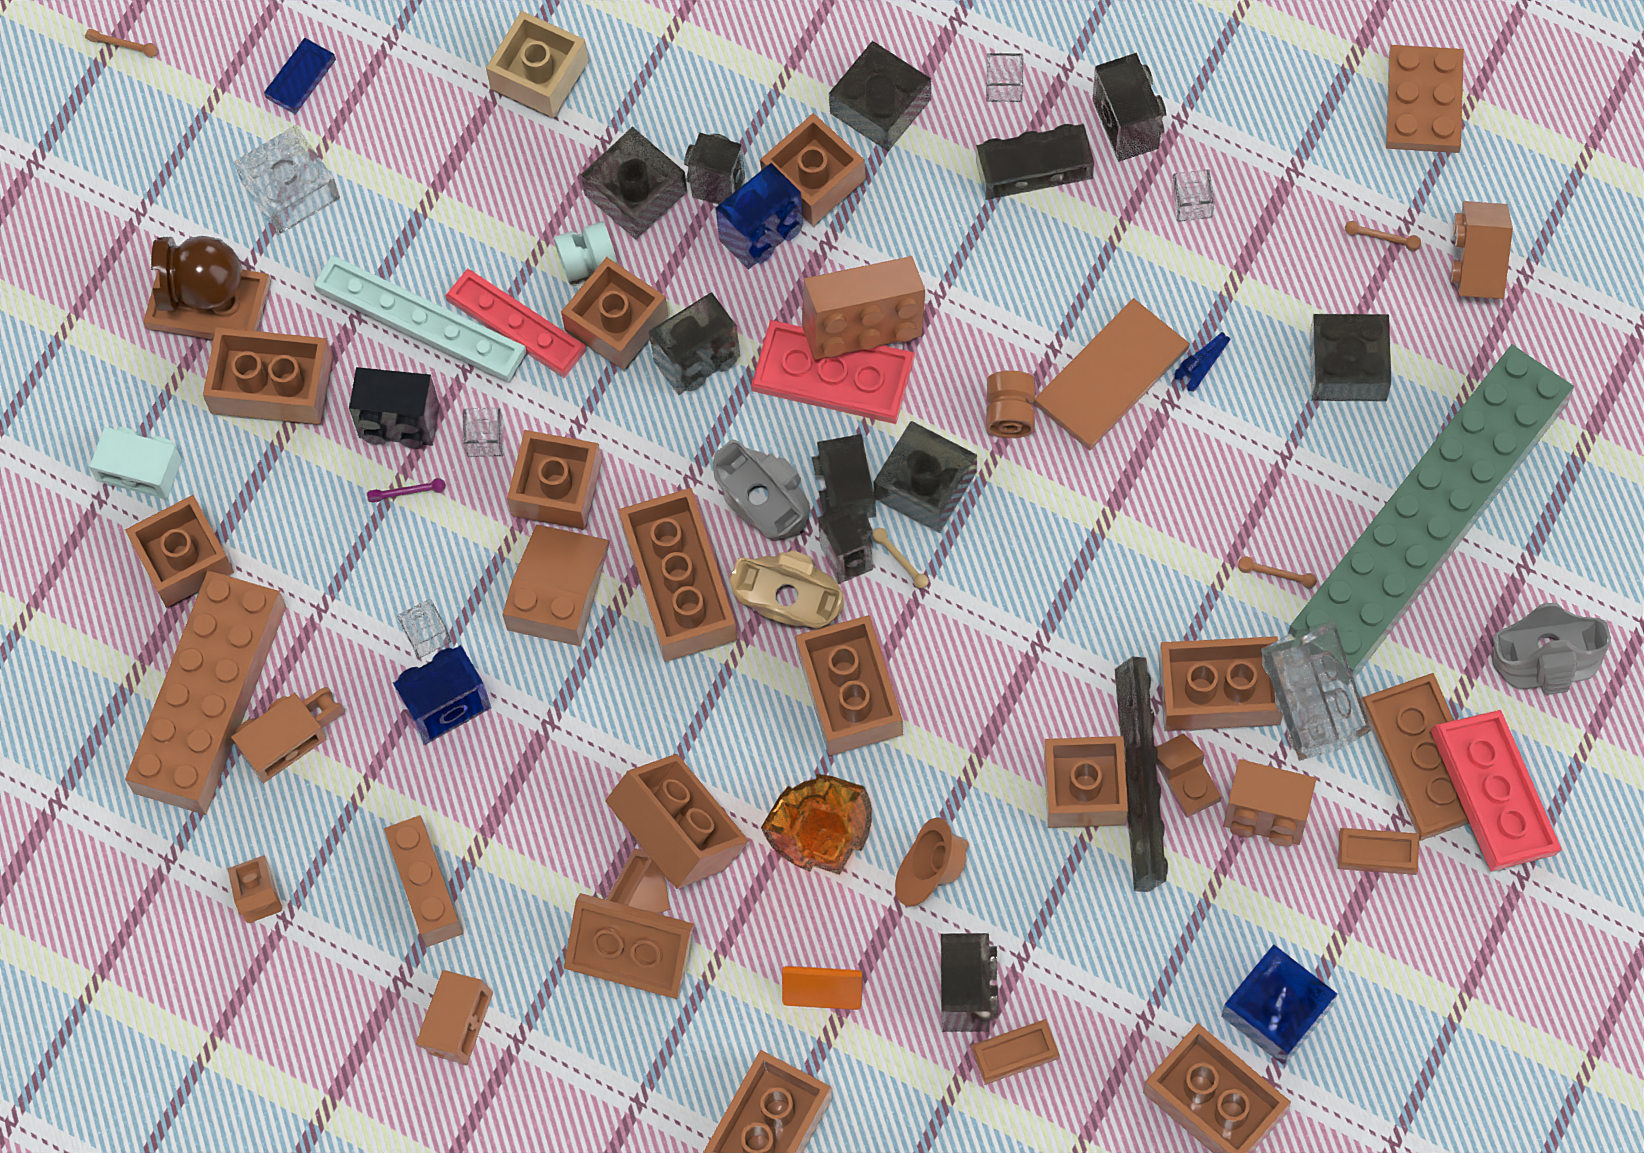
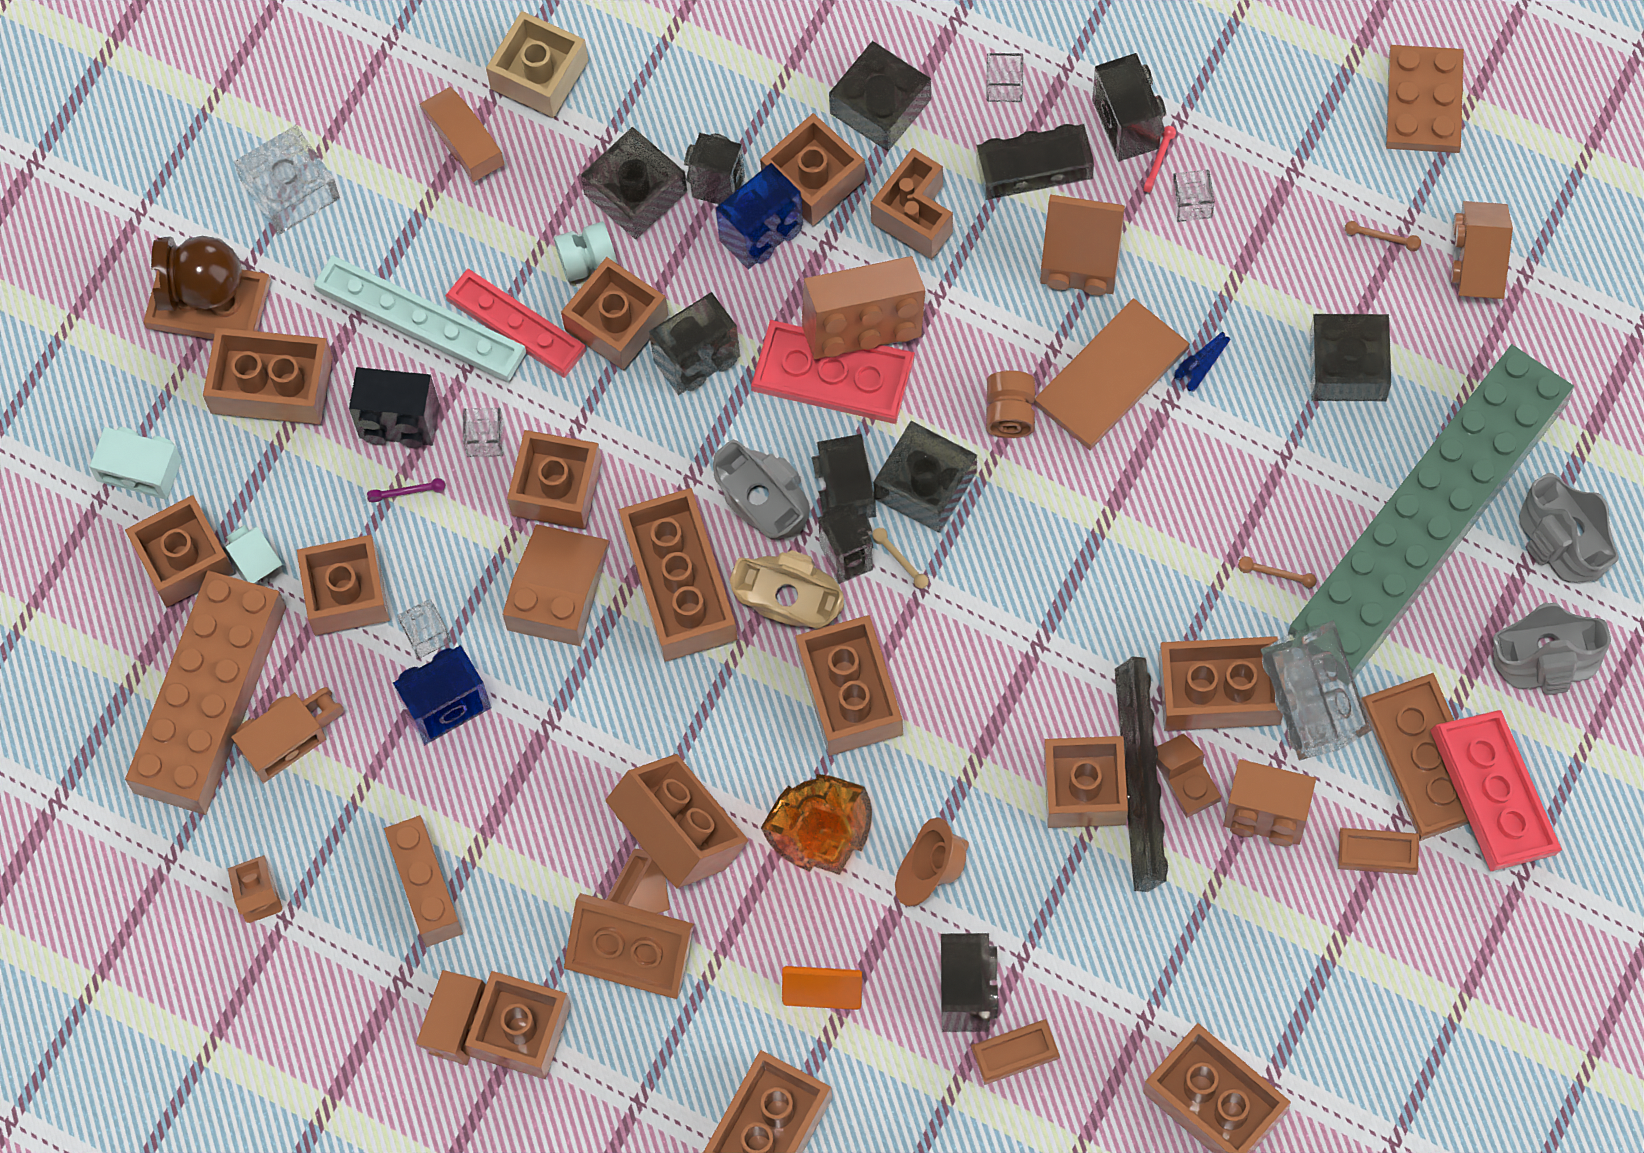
nougat hinge [85,29,157,57] -> none
clear blue tile [264,38,336,115] -> none
clear blue brick [1221,944,1338,1066] -> none
none -> light aqua brick [222,525,283,583]
none -> nougat brick [296,535,390,636]
none -> nougat slope [419,86,504,182]
none -> nougat brick [465,971,571,1080]
none -> nougat brick [870,148,953,260]
none -> nougat slope [1040,194,1125,295]
none -> coral hinge [1143,125,1176,193]
none -> light grey piece [1520,473,1619,582]

